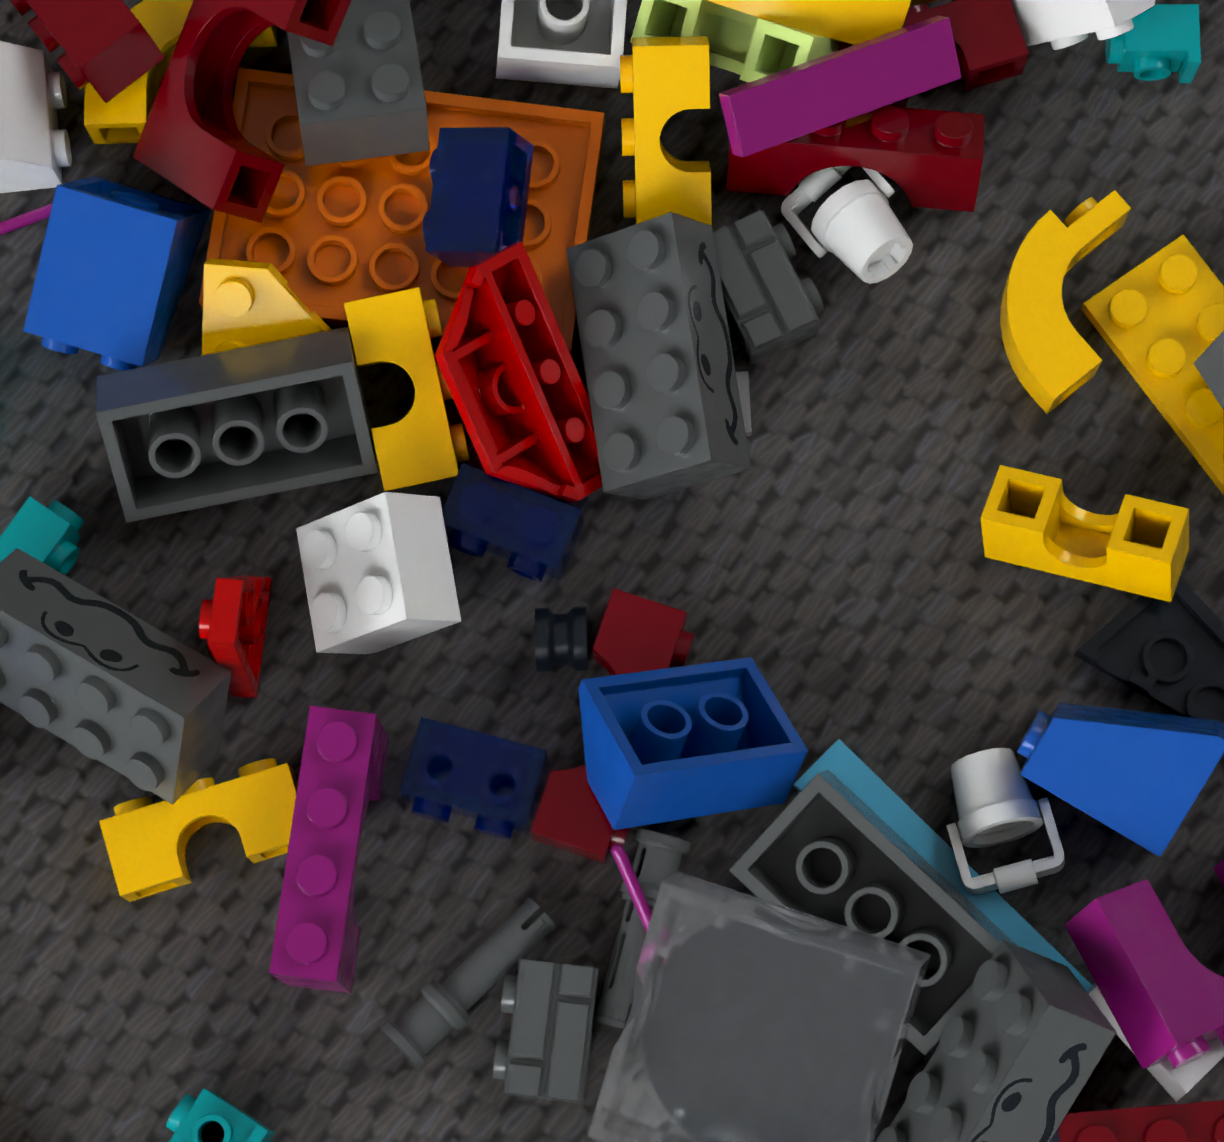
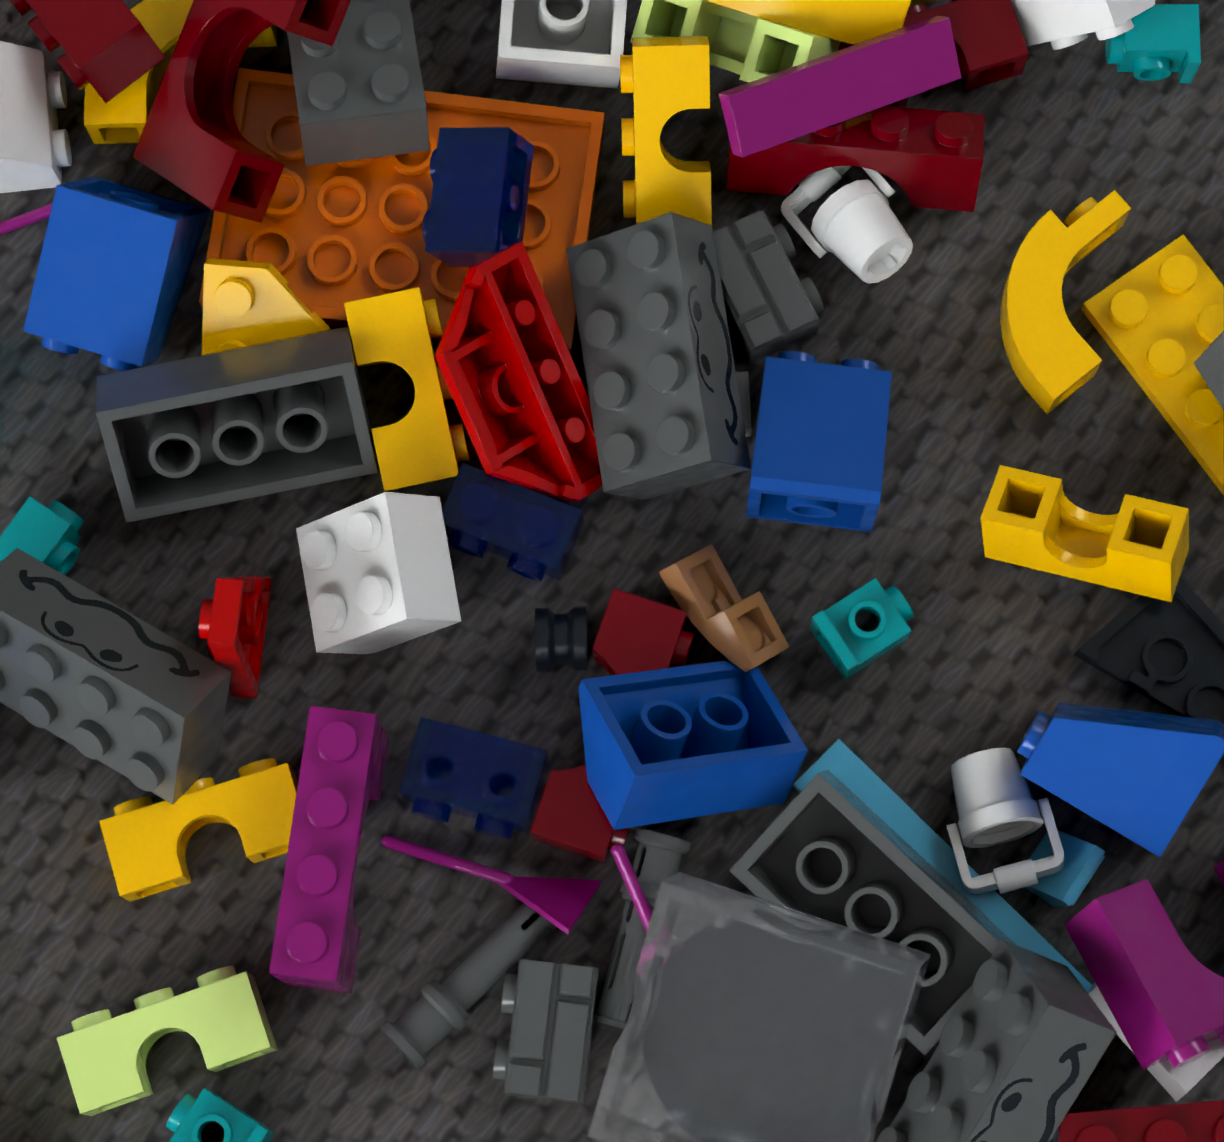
none -> yellowish green arch [57,966,278,1116]
none -> magenta piece [381,835,601,935]
none -> medium nougat slope [659,544,789,672]
none -> blue slope [746,351,892,532]
none -> teal brick [809,578,914,680]
none -> medium azure slope [1025,830,1105,907]

